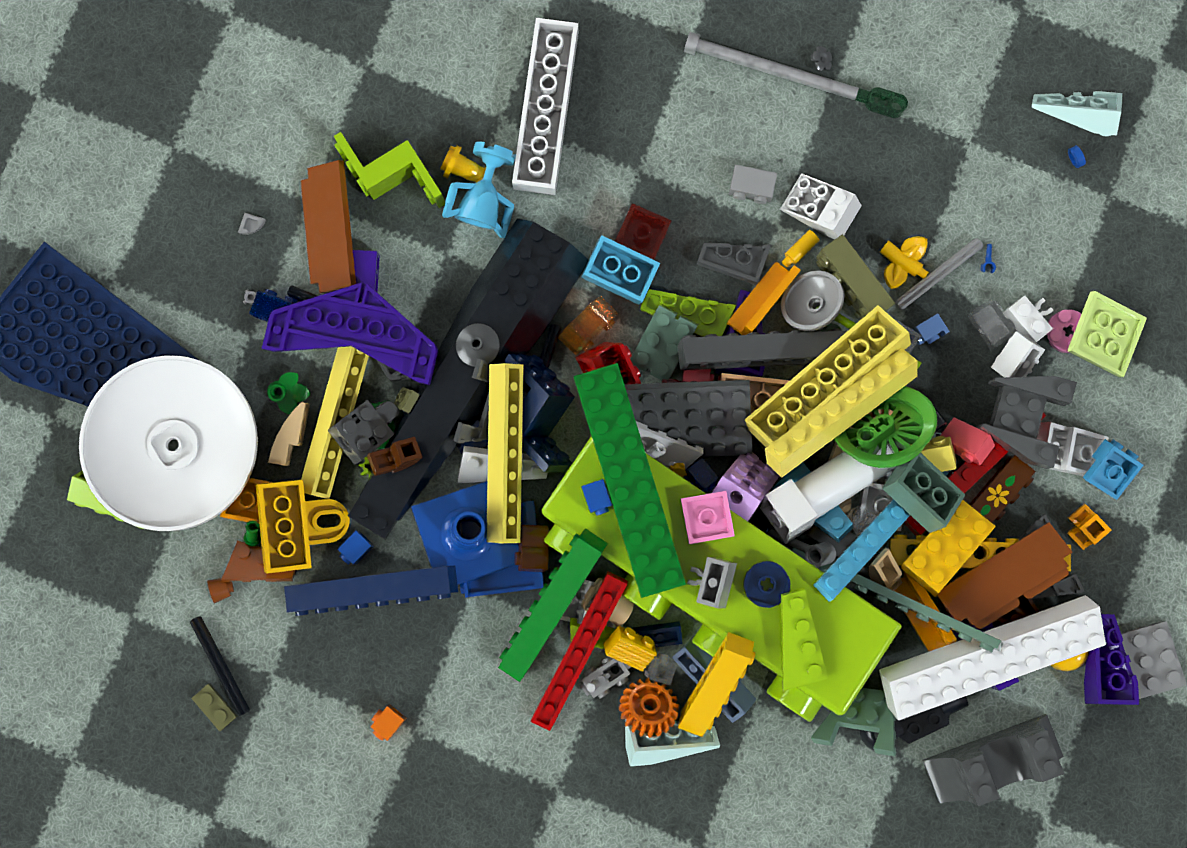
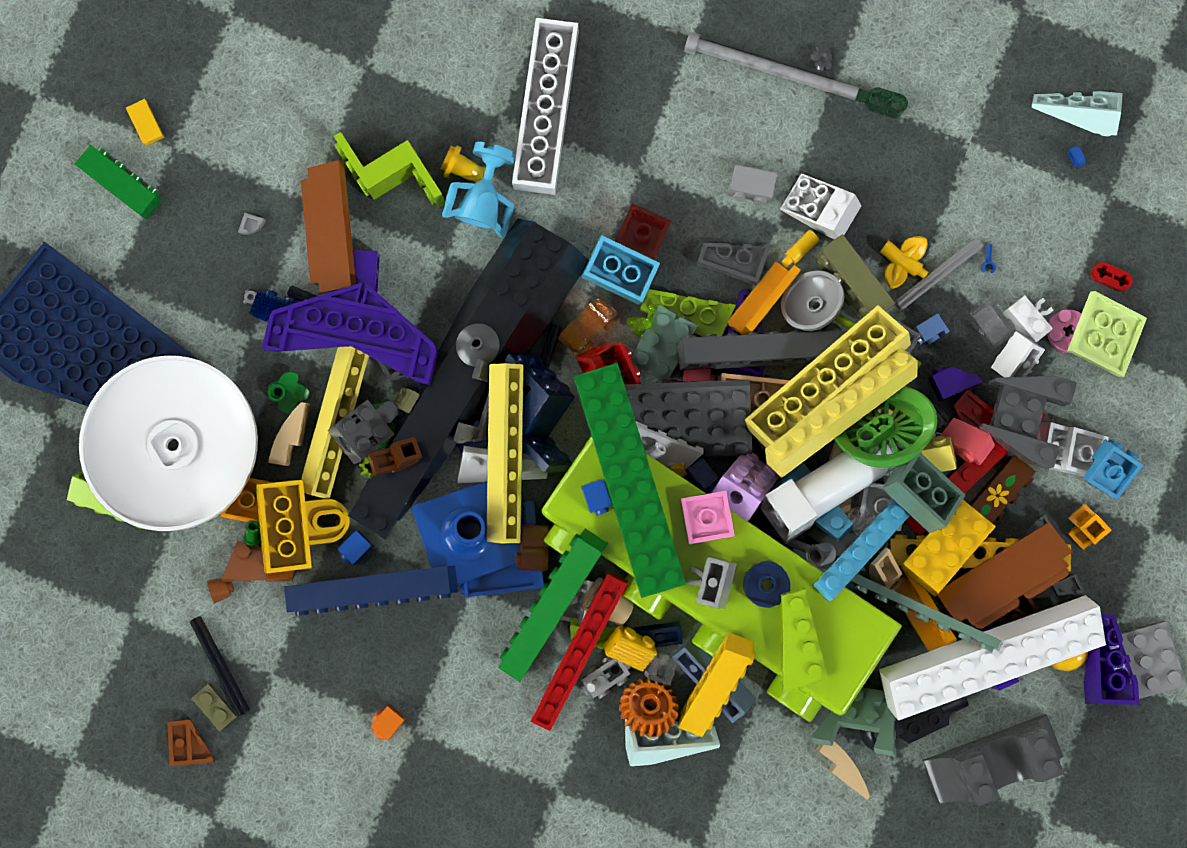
none -> green brick [74,145,162,220]
none -> yellow tile [126,99,164,147]
none -> dark orange wing [167,719,214,766]
none -> clear neon green helmet [627,304,656,337]
none -> tan slope [816,741,870,800]
none -> dark purple slope [928,366,983,401]
none -> red wing [952,389,993,427]
none -> red beam [1090,262,1133,292]

